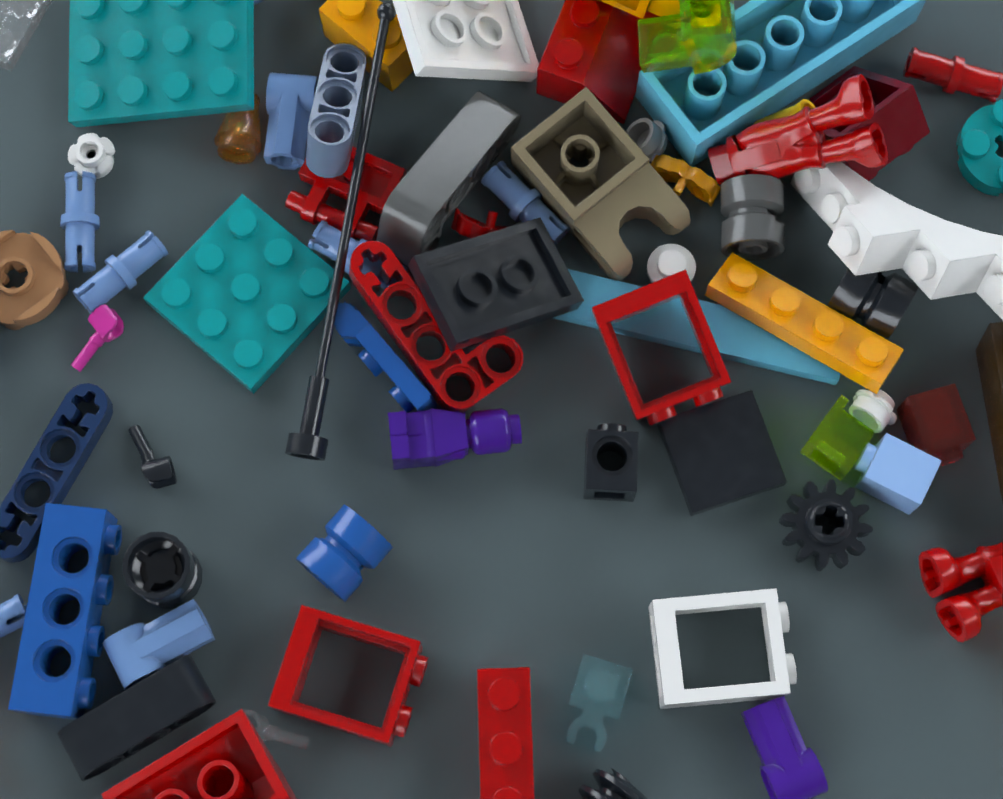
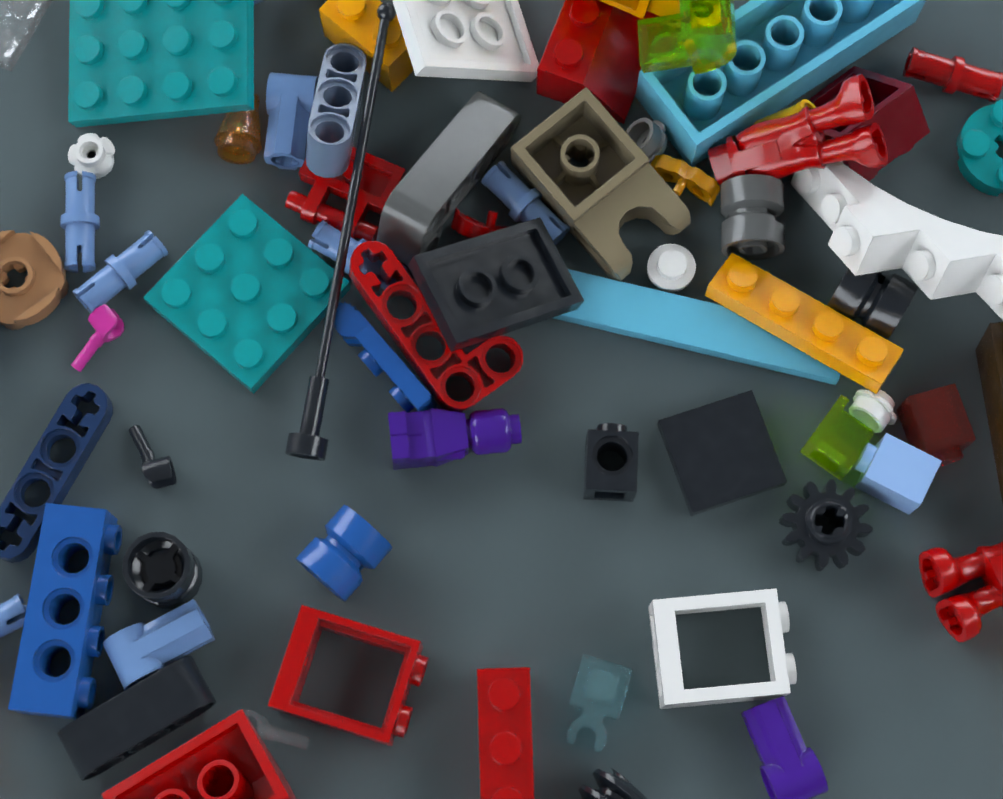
red window [592,269,731,426] -> none

